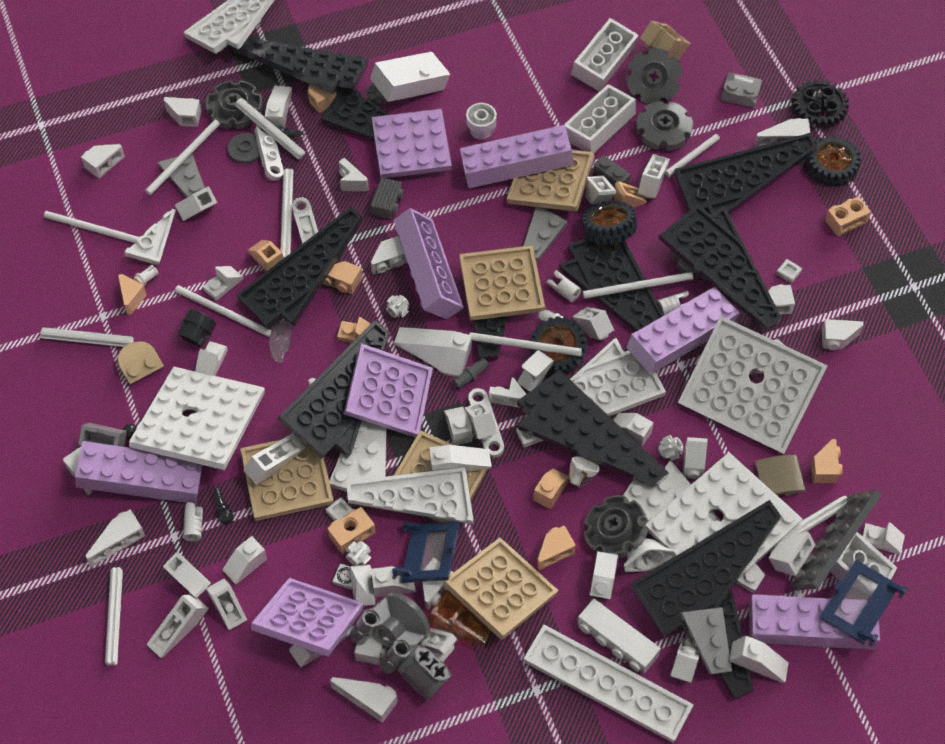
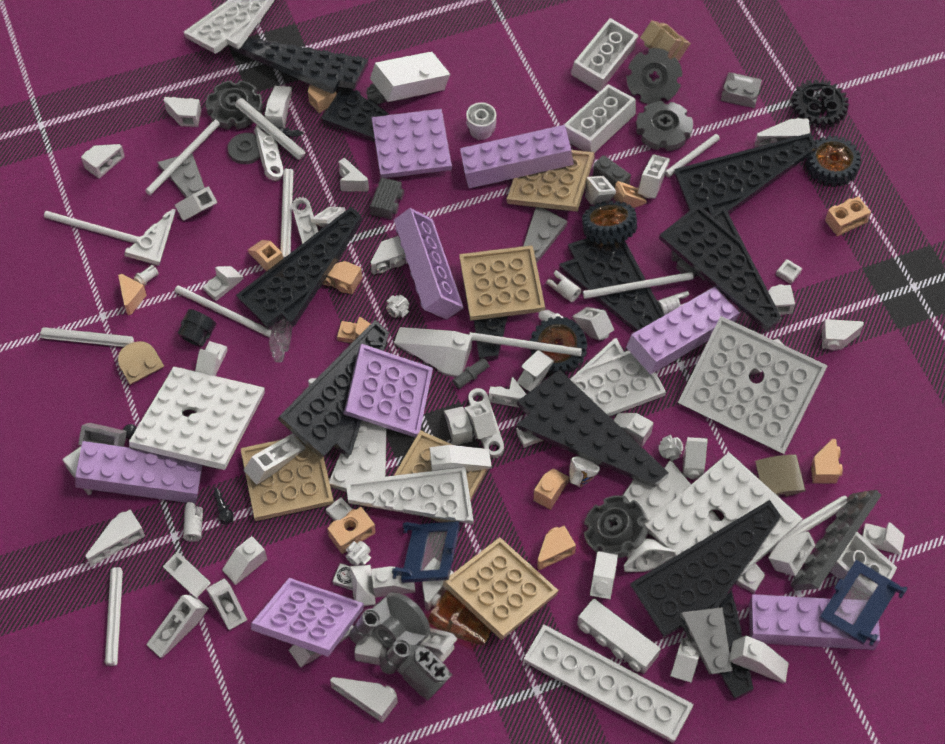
none -> white slope [311,207,345,228]

